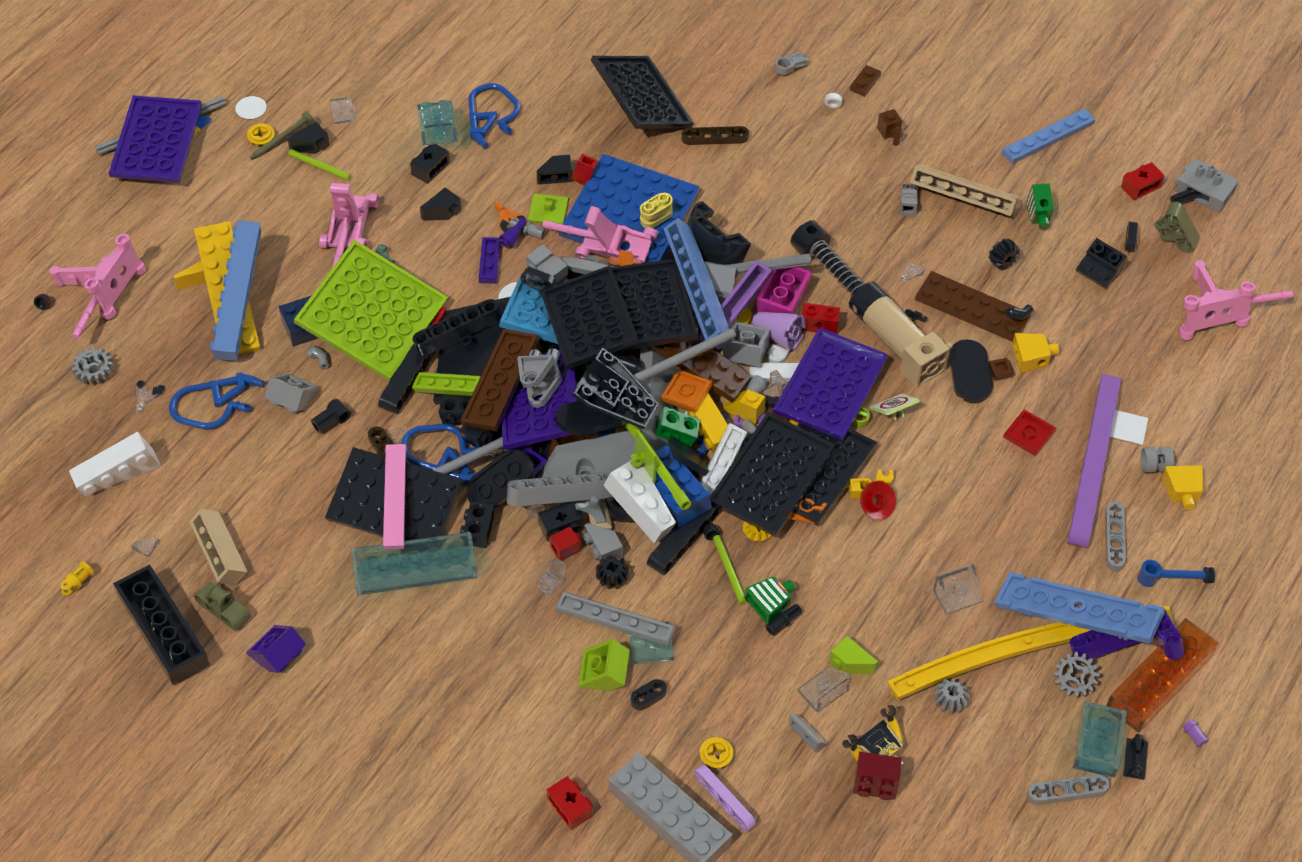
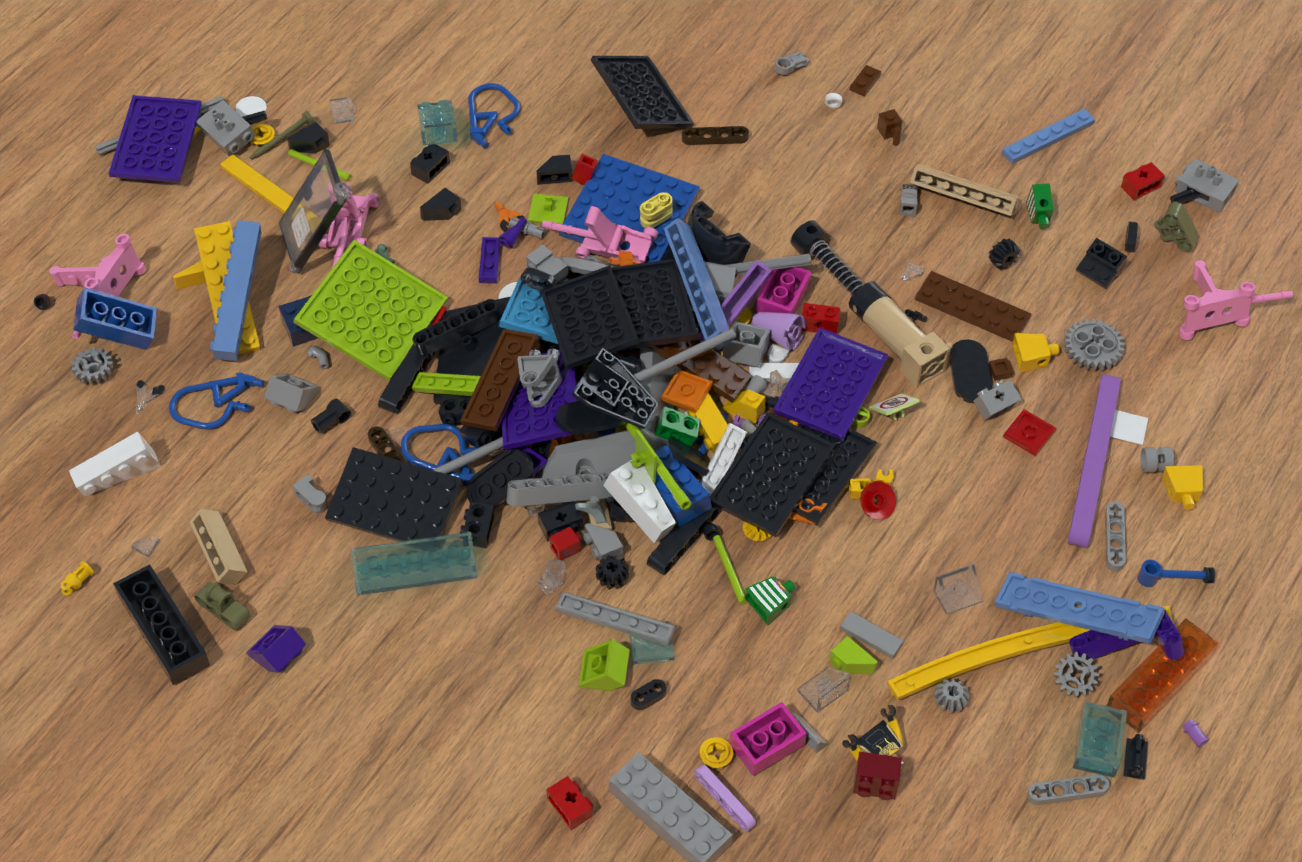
bright pink tile [383,444,406,550] -> none
black axle [765,604,802,636] -> none
black arm [1005,304,1033,321] -> none
none -> blue brick [73,288,157,350]
none -> light grey piece [196,100,268,157]
none -> yellow tile [220,154,330,235]
none -> clear door [279,149,352,274]
none -> light grey leg [293,474,327,513]
none -> dark pink brick [729,702,807,776]
none -> light grey tile [840,611,903,659]
none -> light grey brick [973,380,1021,421]
none -> light grey gear [1063,318,1125,371]

